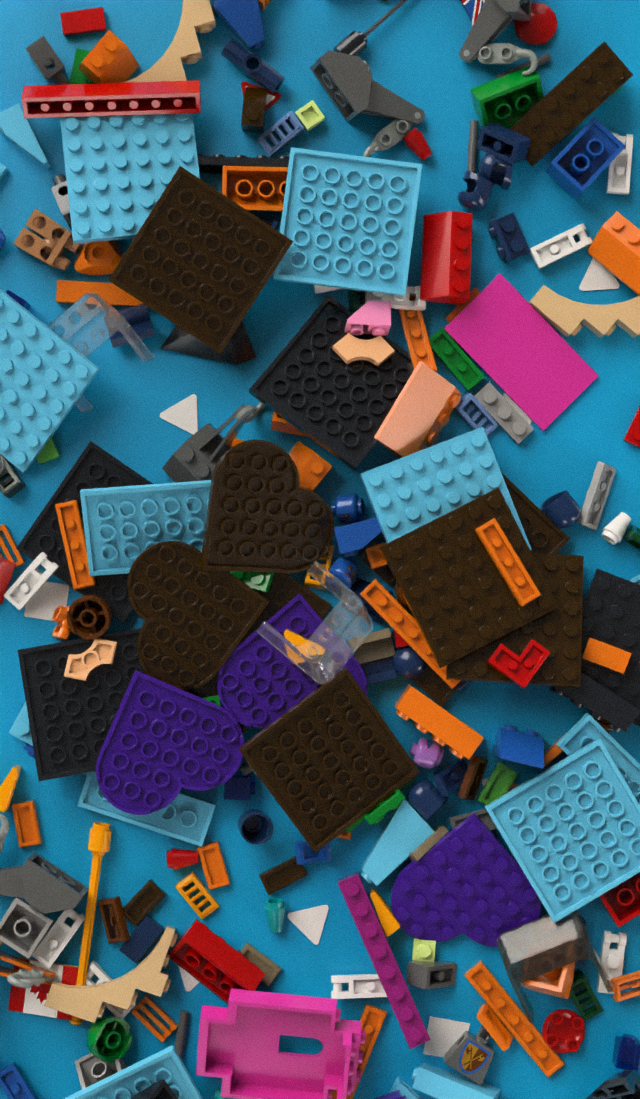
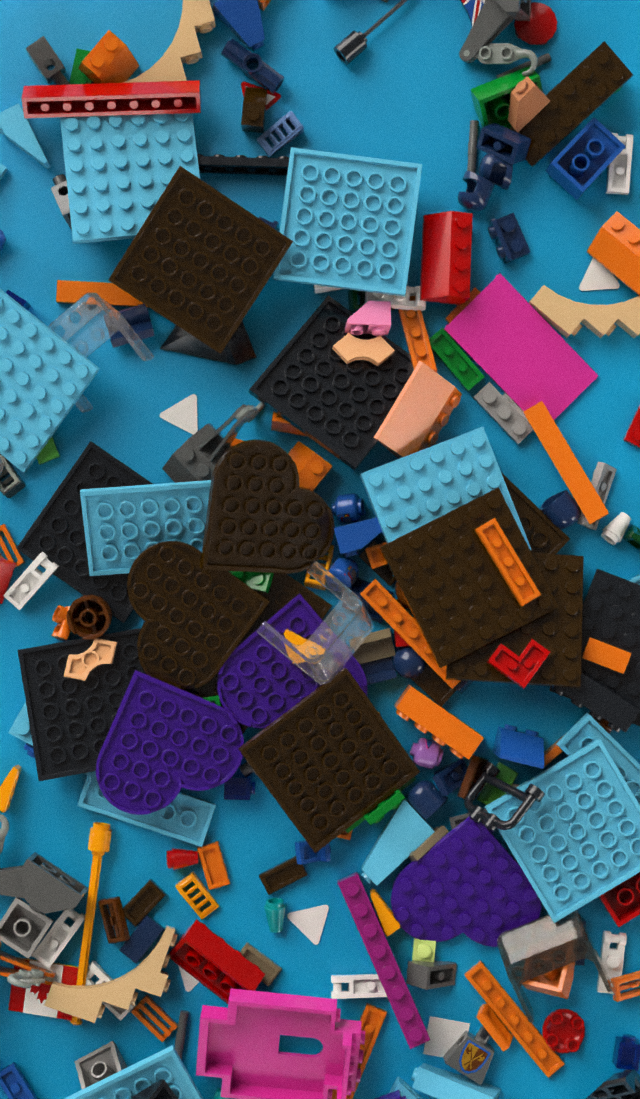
orange tile [12,800,42,848] -> none
medium nougat hips [13,208,82,271] -> none
white sticker [24,582,69,621] -> none
orange tile [55,500,96,590] -> none
red tile [60,7,107,37] -> none
orange hat [74,240,124,276] -> none
green cylinder [87,1015,132,1063] -> none
orange slope [222,166,288,212] -> none
dark blue helmet [238,809,273,844] -> none
yellowish green plate [295,100,325,132] -> none
dark grey slope [310,50,425,157] -> none
red cone [402,127,433,161] -> none
medium blue slope [453,393,499,437] -> none
white plate [529,223,592,269] -> none
dark green slope [569,969,603,1021] -> none
none -> black bar [464,761,545,832]
none -> nougat slope [508,76,550,132]
none -> orange tile [523,401,609,525]

